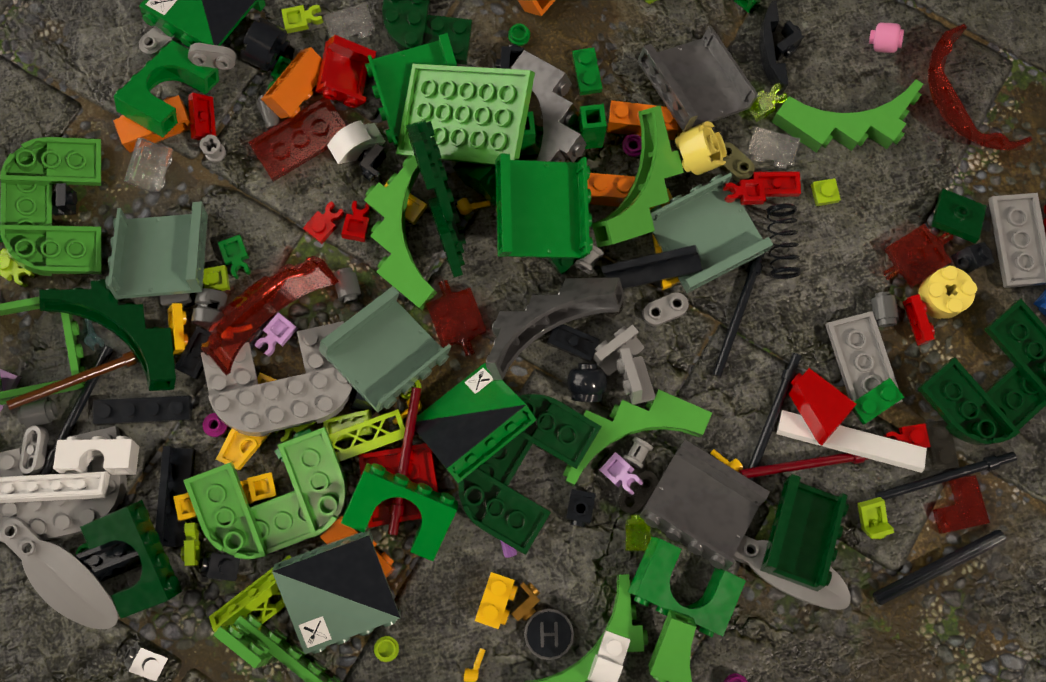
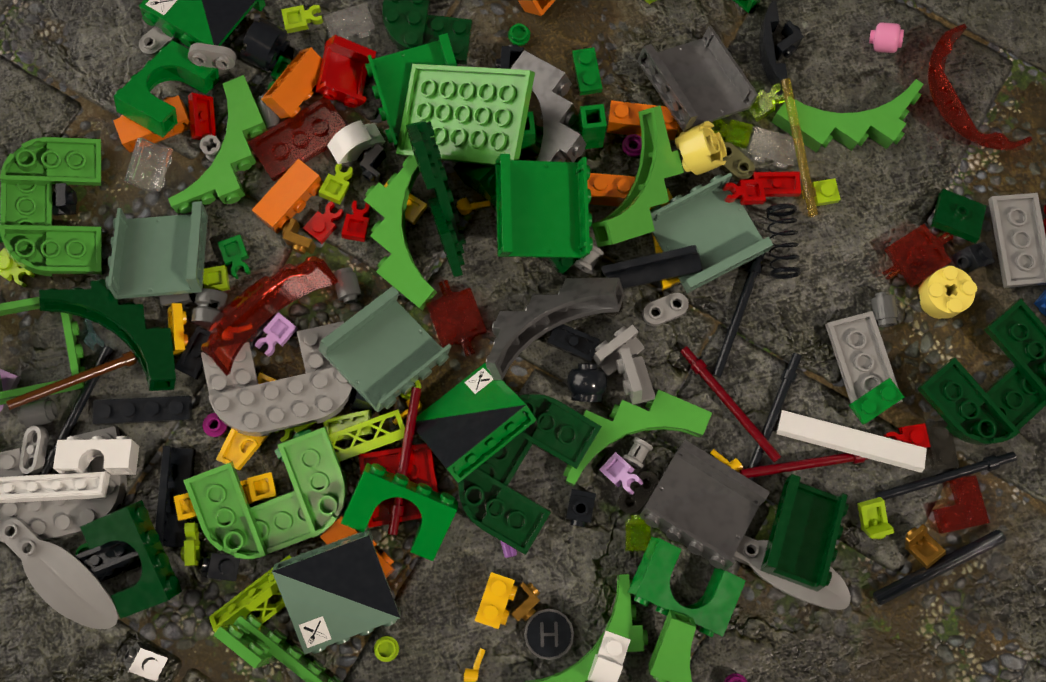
red slope [789,368,856,446] -> none
red plate [903,294,935,346] -> none
none -> bright green arch [168,75,268,214]
none -> orange brick [252,159,323,234]
none -> pearl gold bracket [282,218,316,254]
none -> lime plate [318,163,353,205]
none -> dark red bar [680,346,782,462]
none -> clear neon green plate [713,119,753,149]
none -> clear yellow bar [781,78,818,217]
none -> pearl gold bracket [905,524,946,569]

